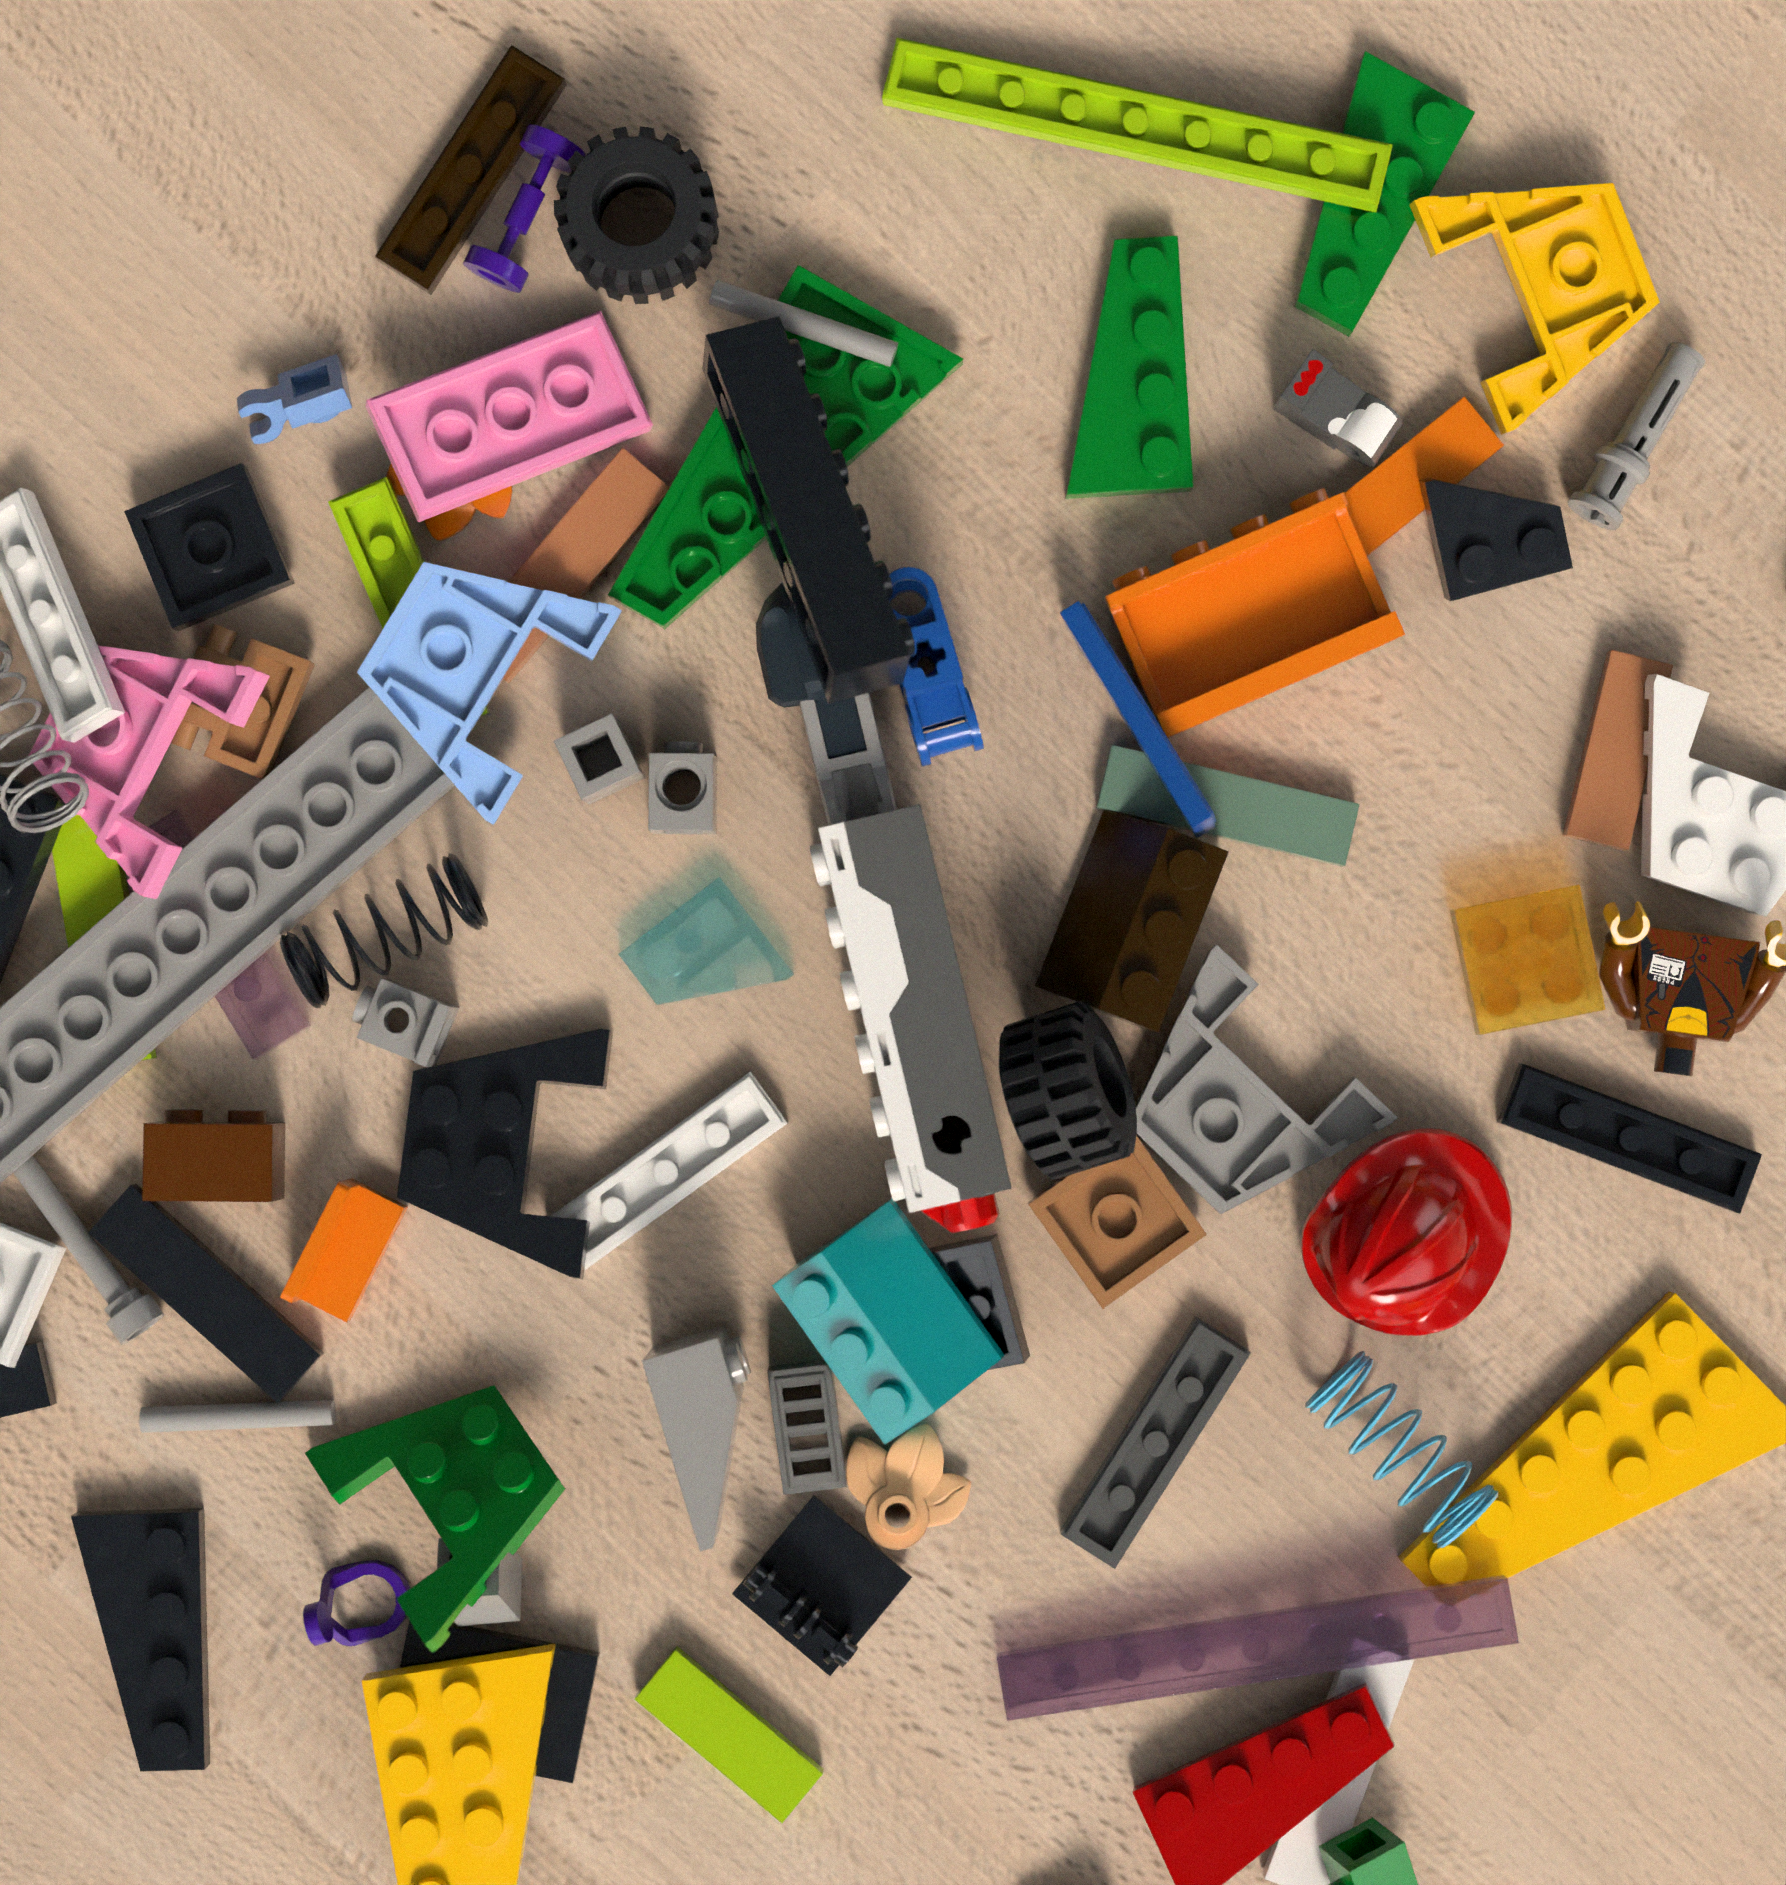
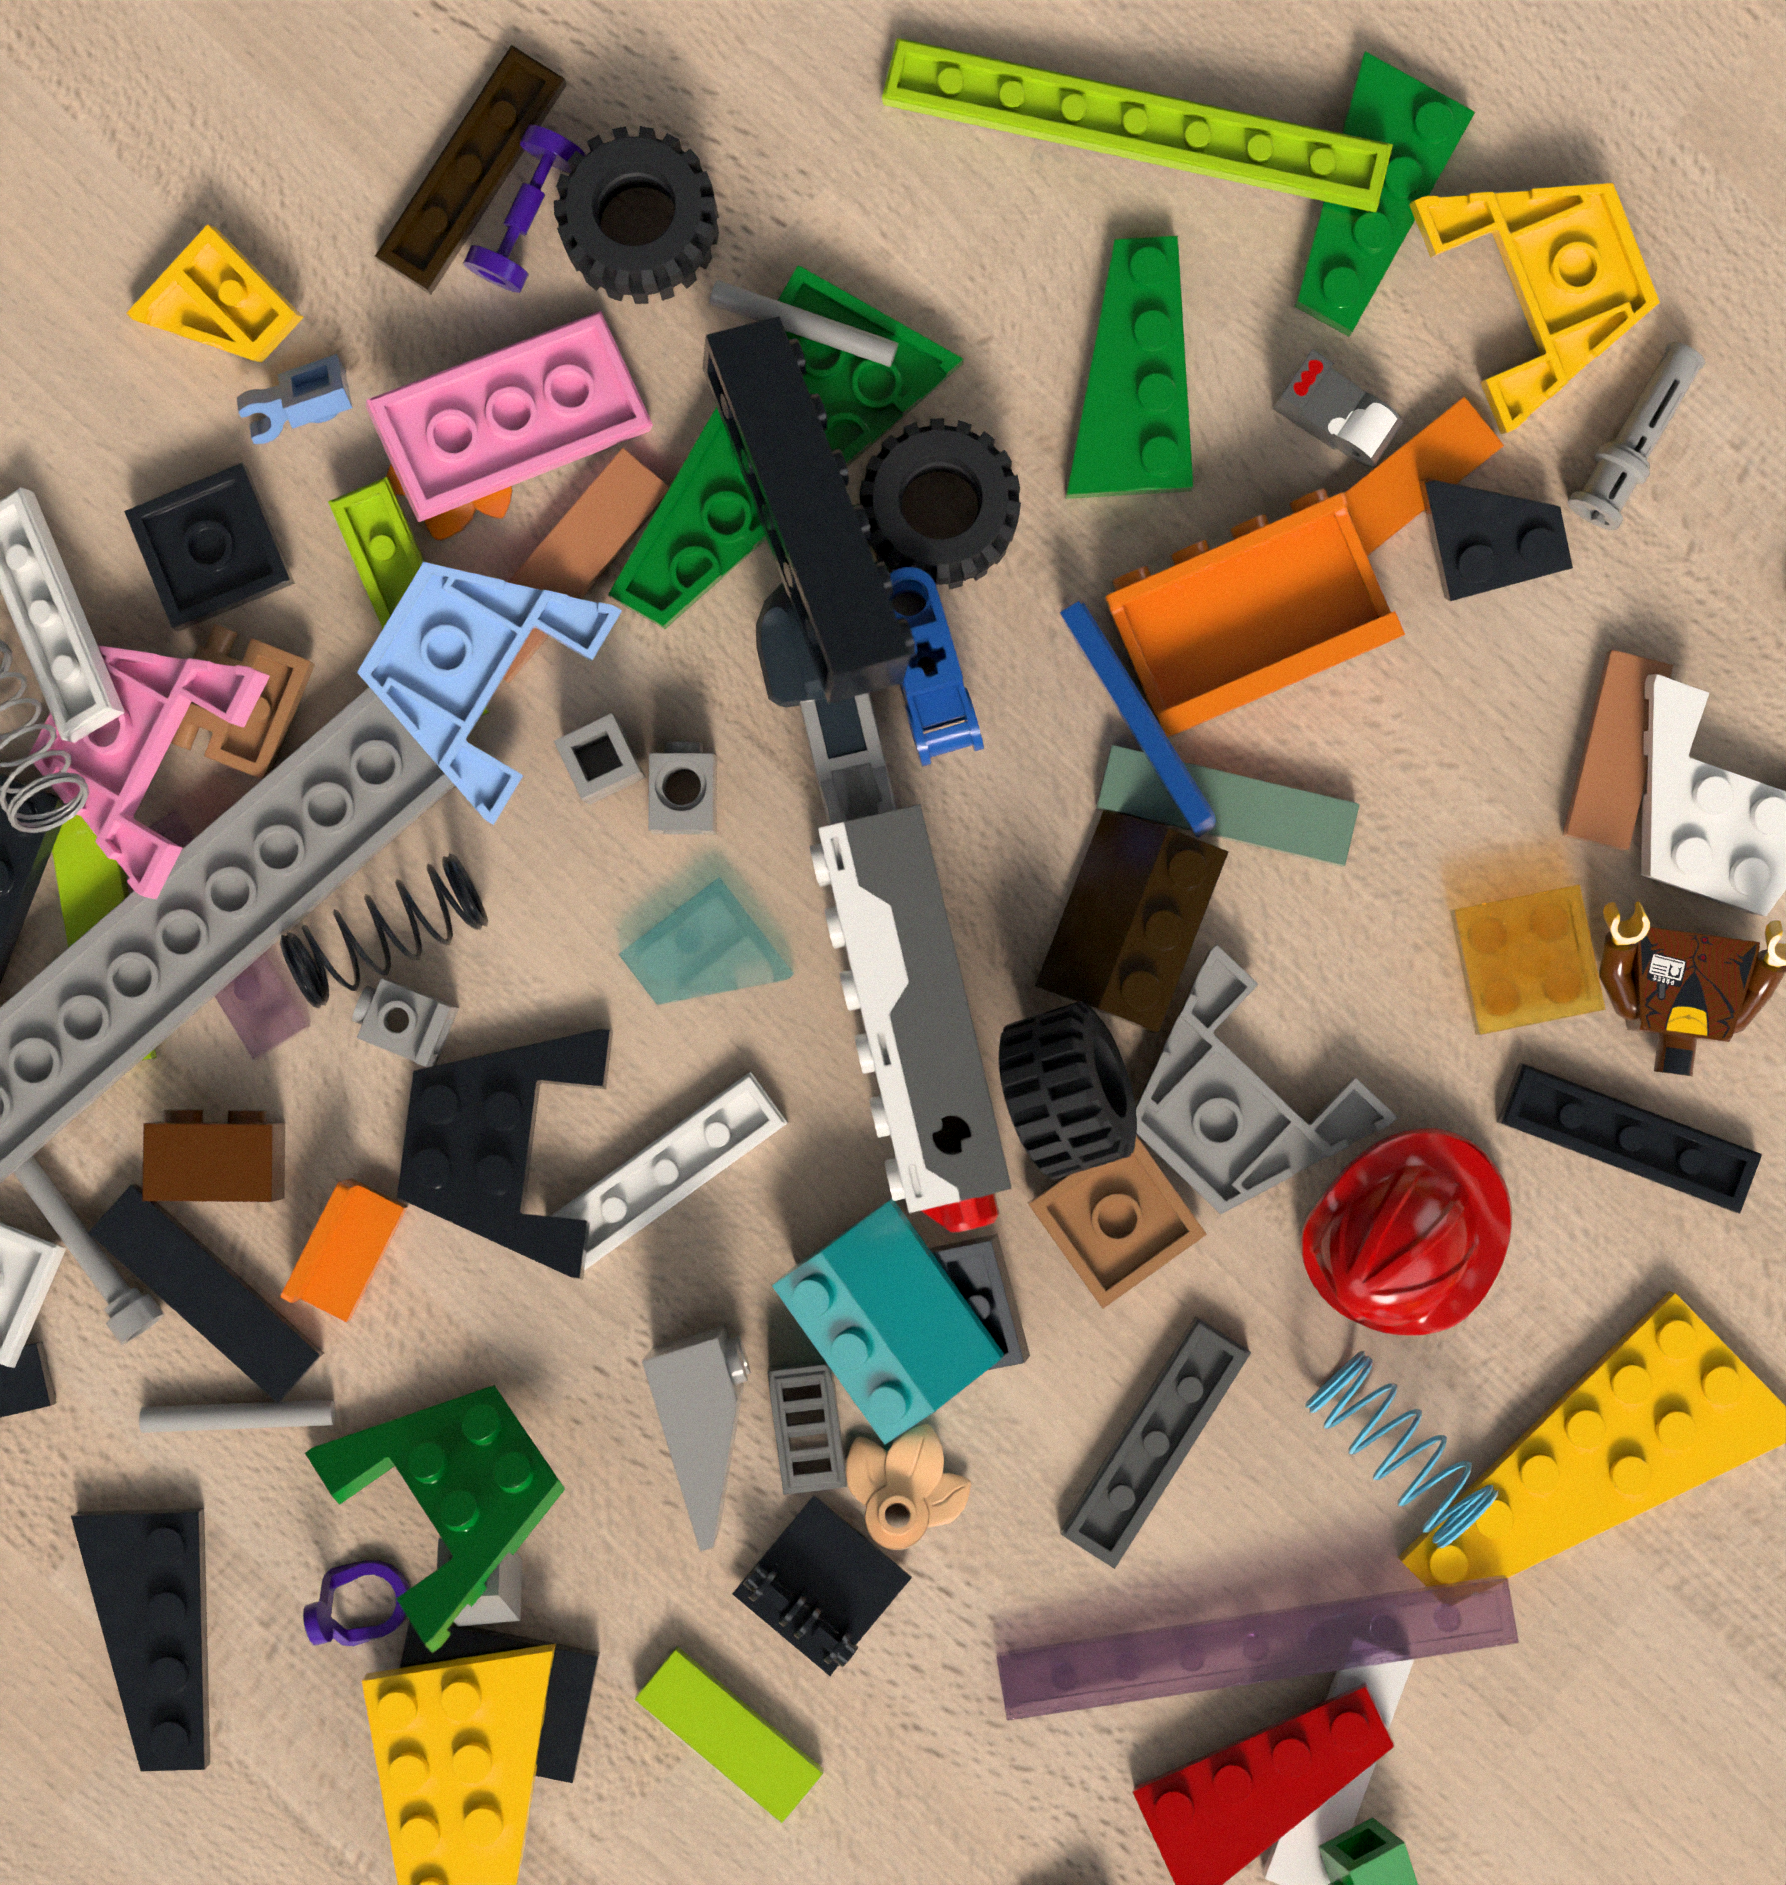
none -> yellow wing [126,224,304,363]
none -> black tyre [860,418,1021,589]

